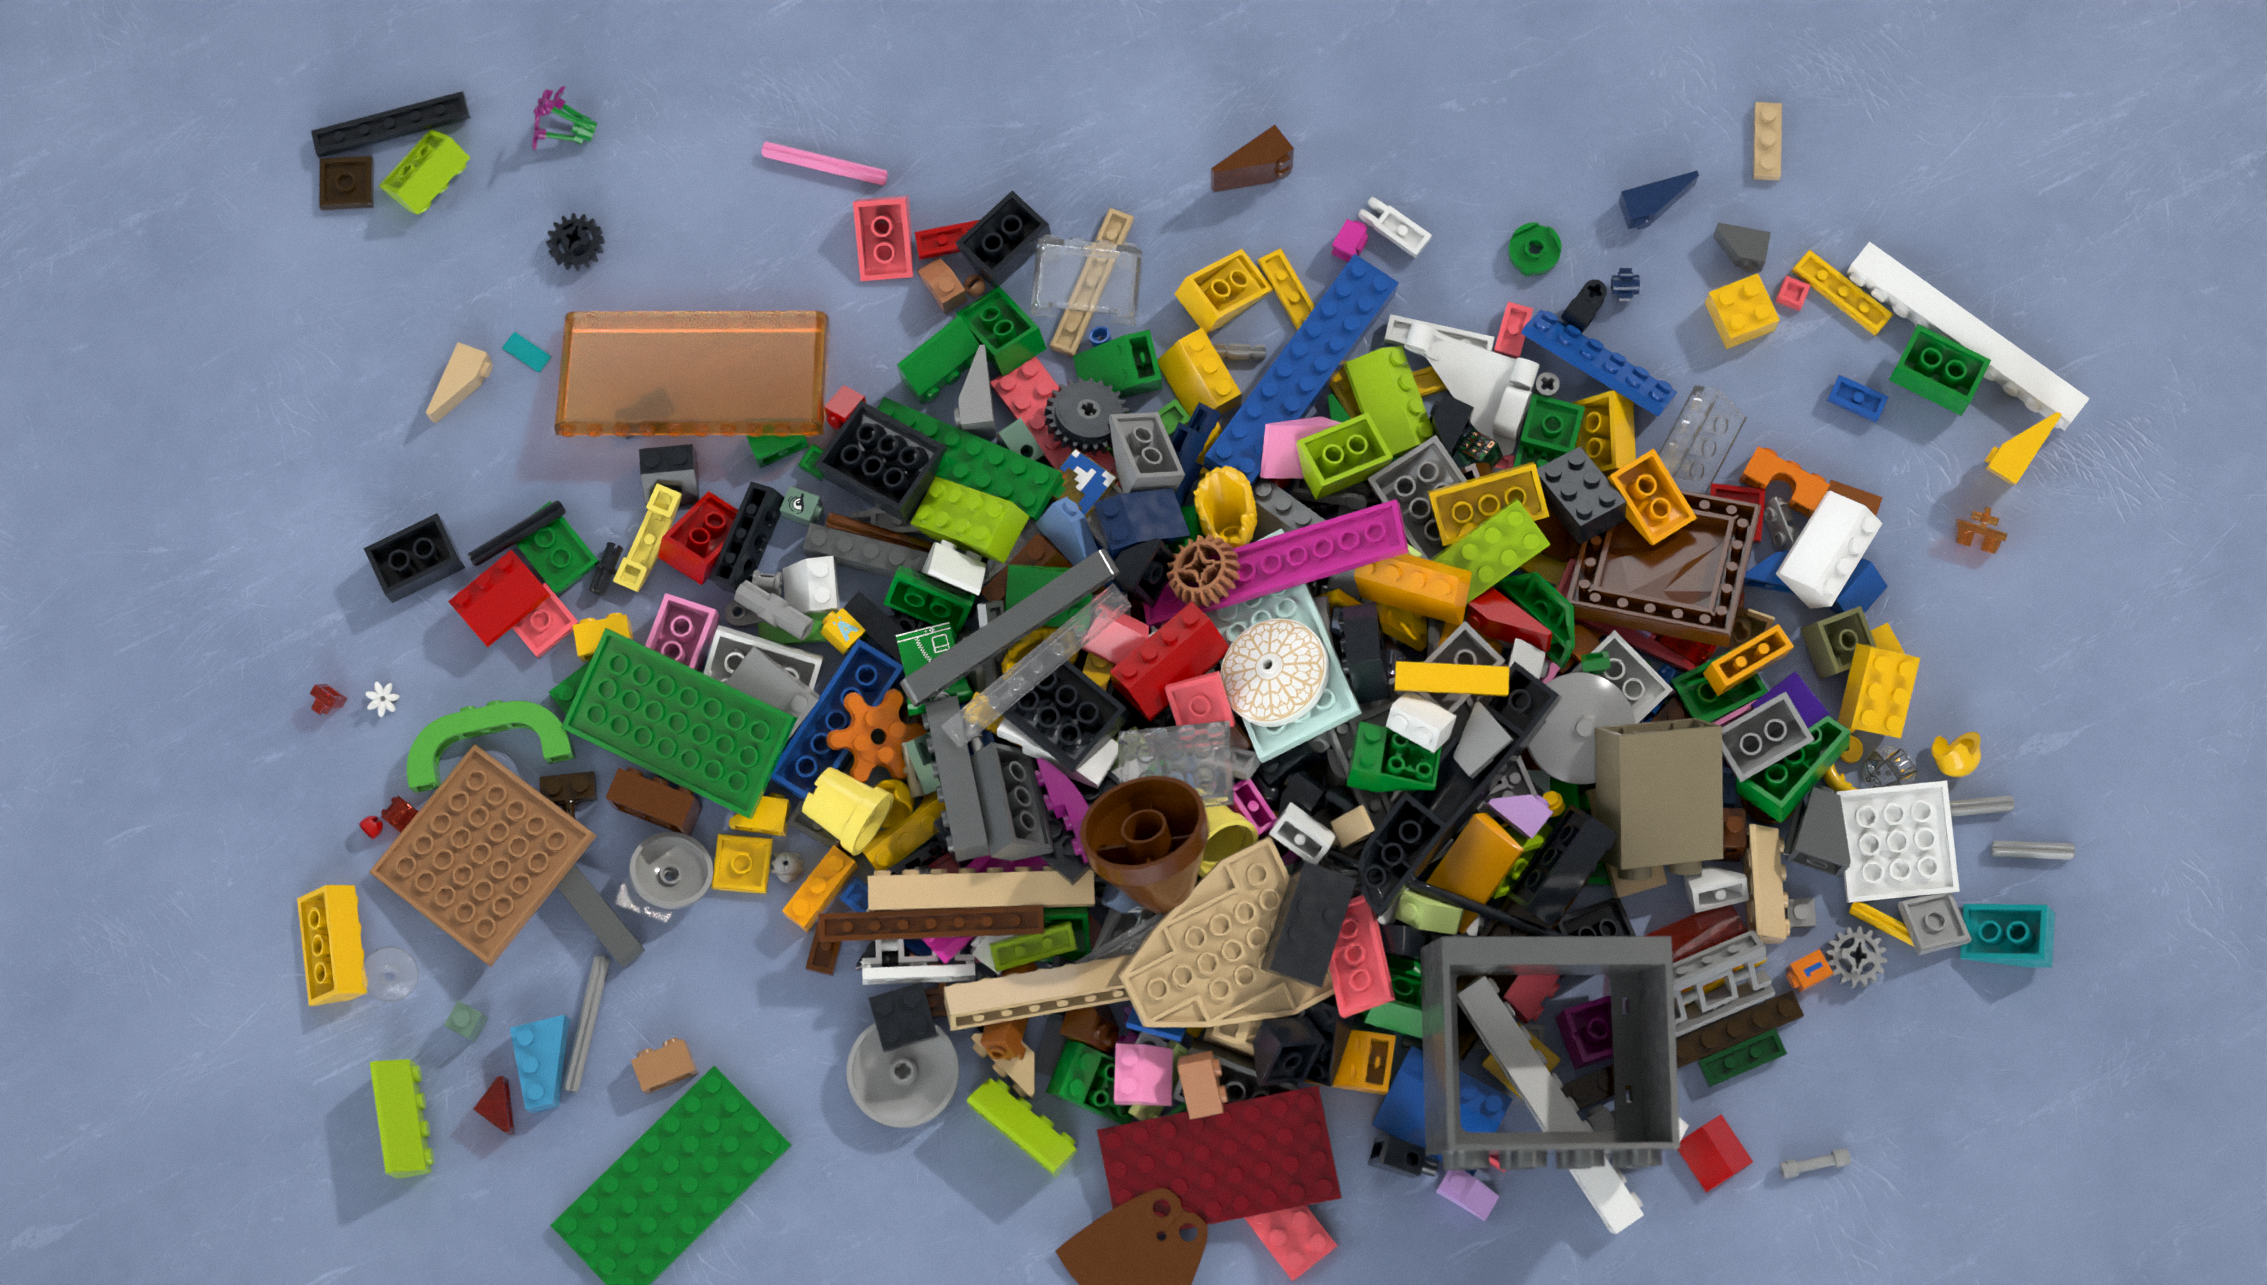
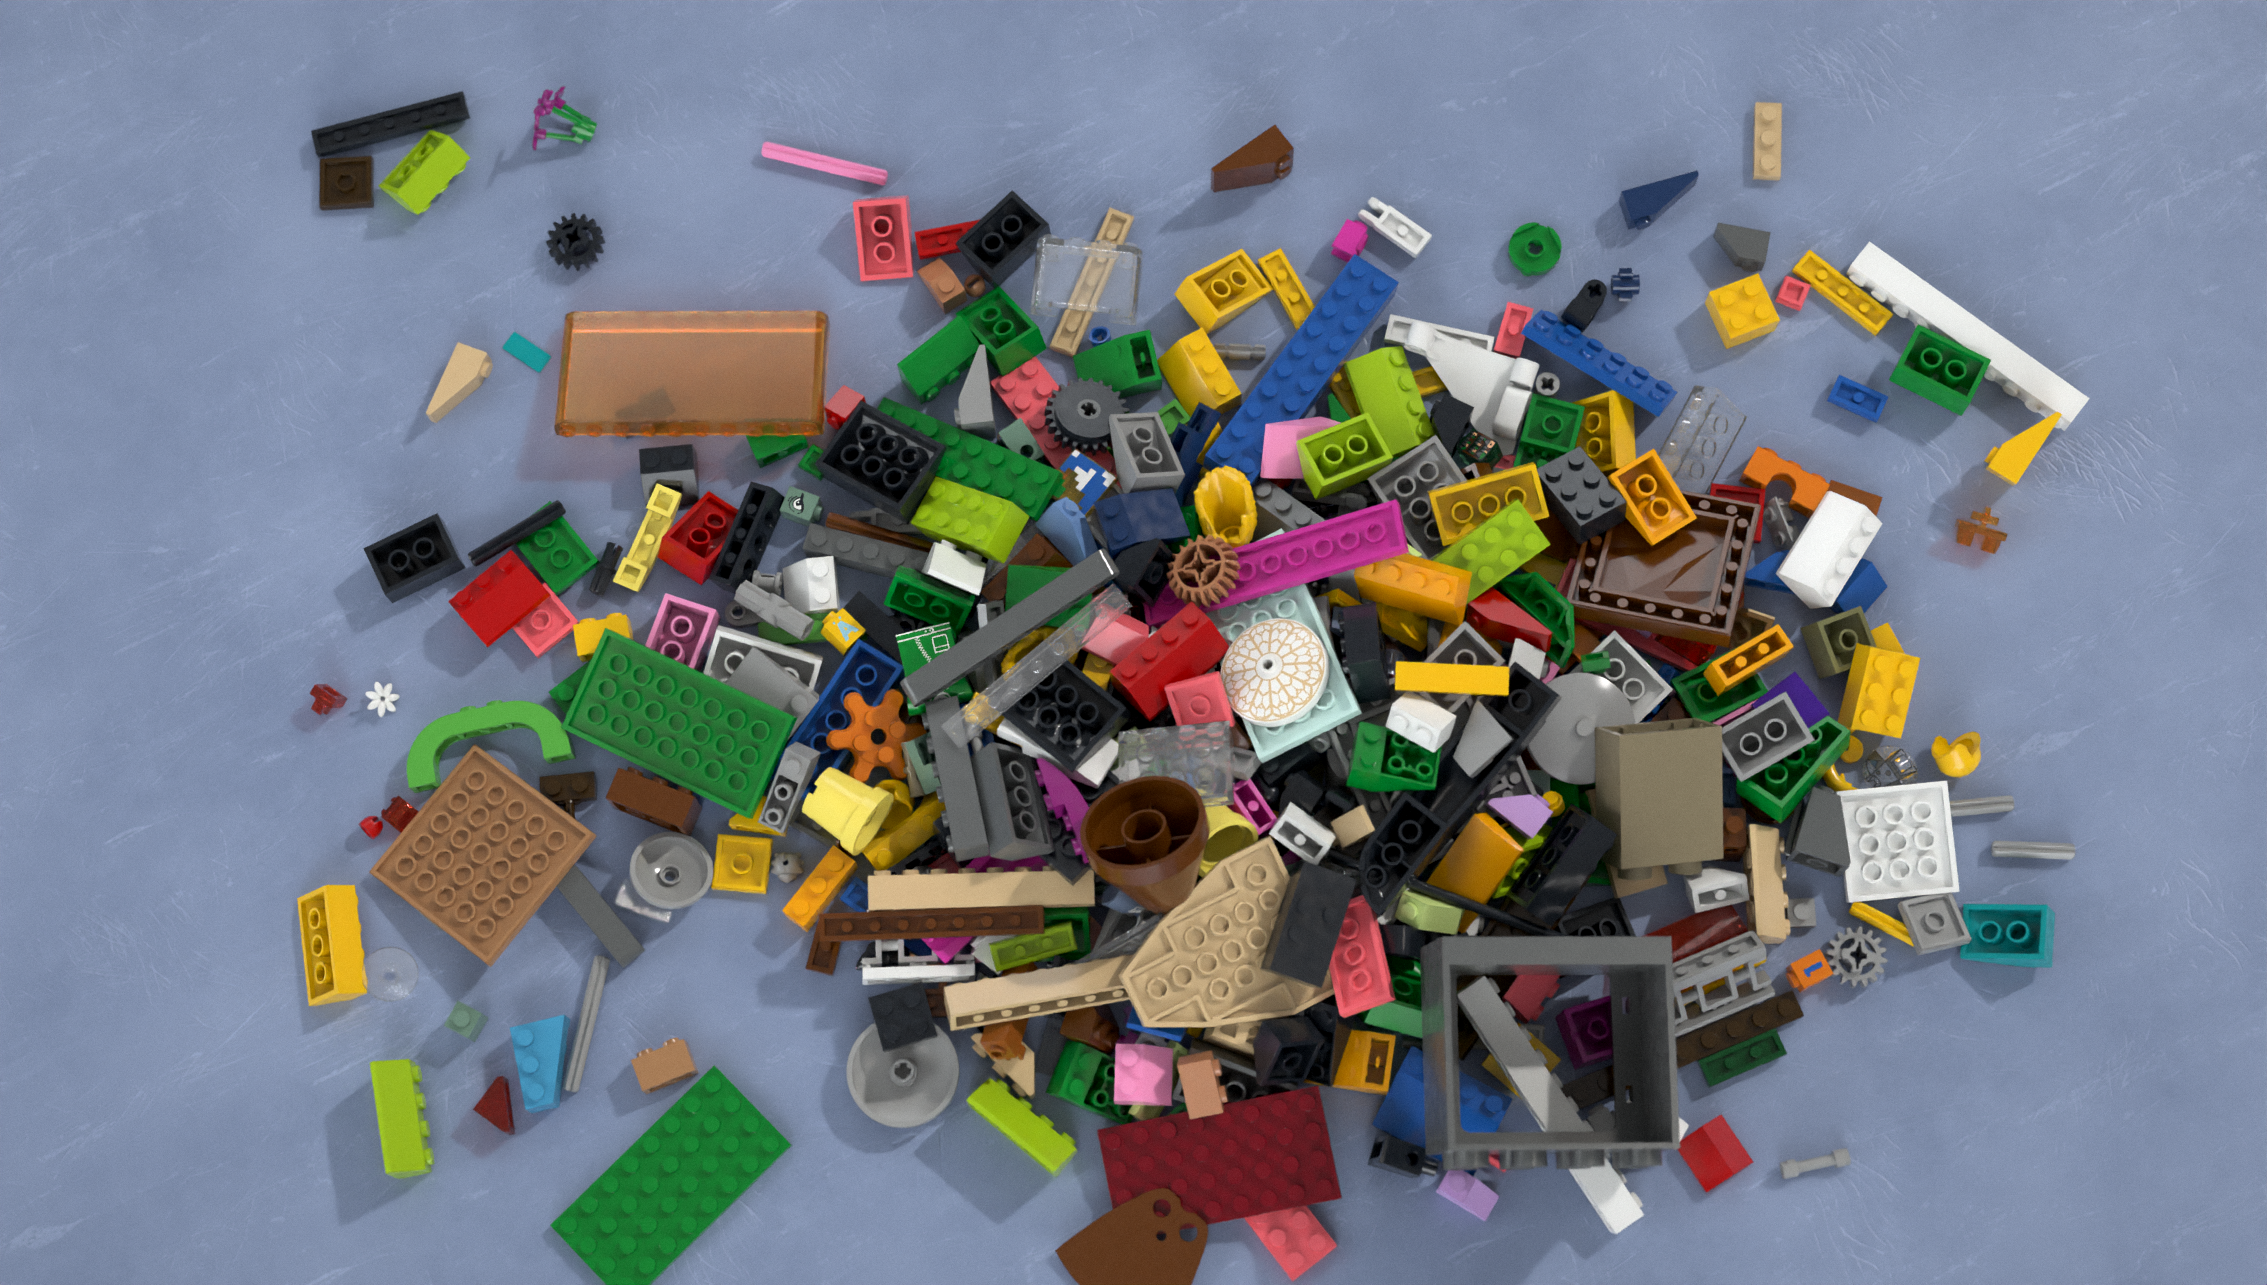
none -> light grey slope [758,741,821,834]

